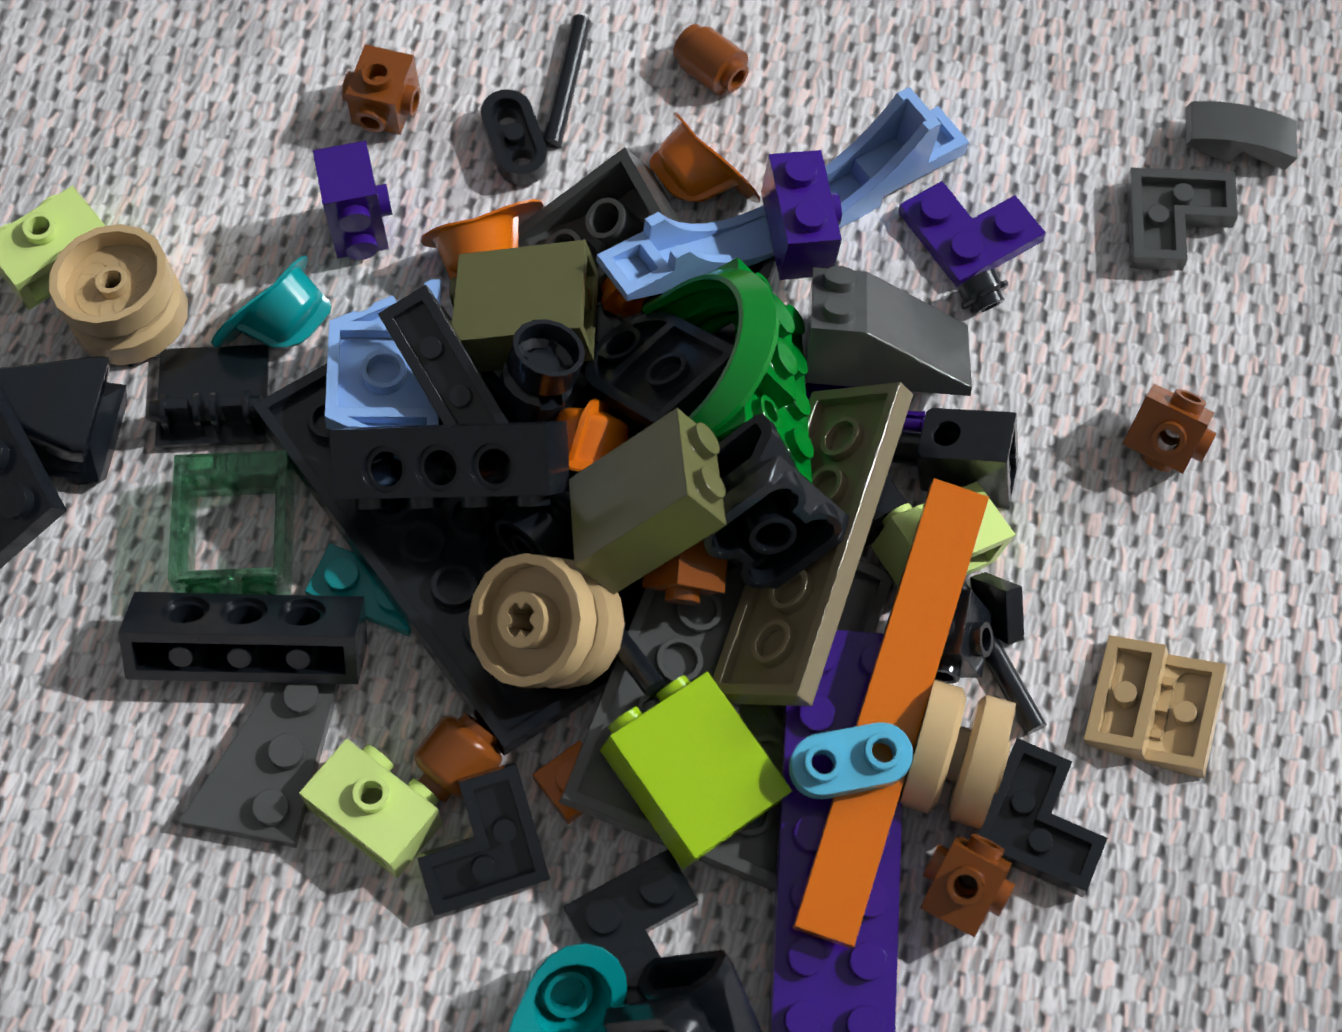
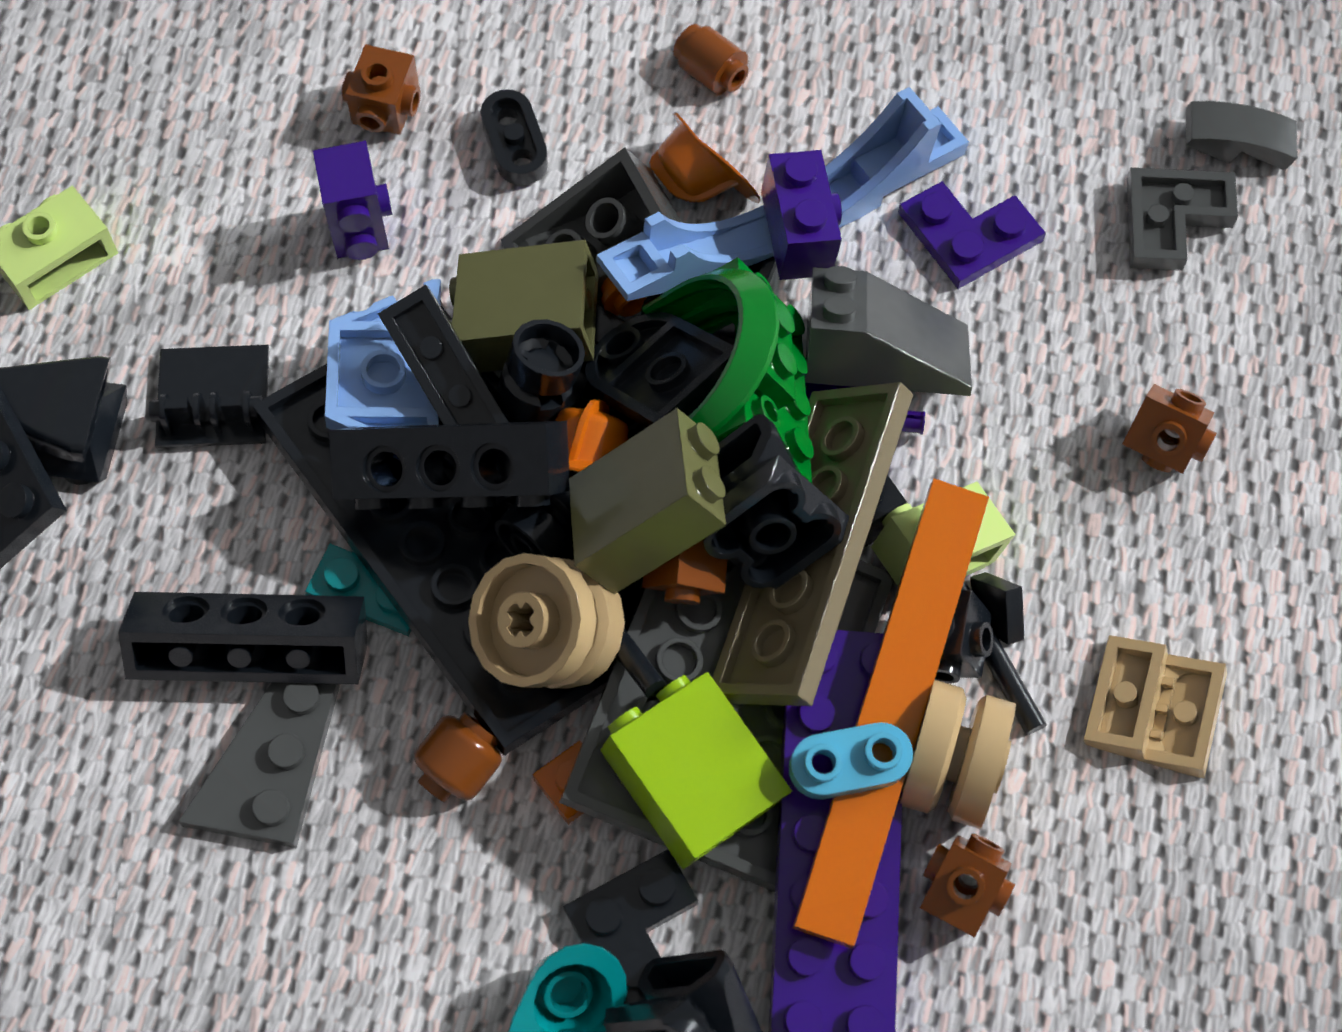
tan wheel [49,224,188,365] -> none
clear green window [168,450,295,595] -> none
teal piece [211,255,332,349] -> none
yellowish green brick [299,738,443,878] -> none
black plate [416,762,550,916] -> none
orange piece [420,199,544,280] -> none
black bar [543,14,591,149] -> none
black torso [891,408,1019,510] -> none
black plate [957,269,1009,315] -> none
black plate [977,738,1108,897] -> none

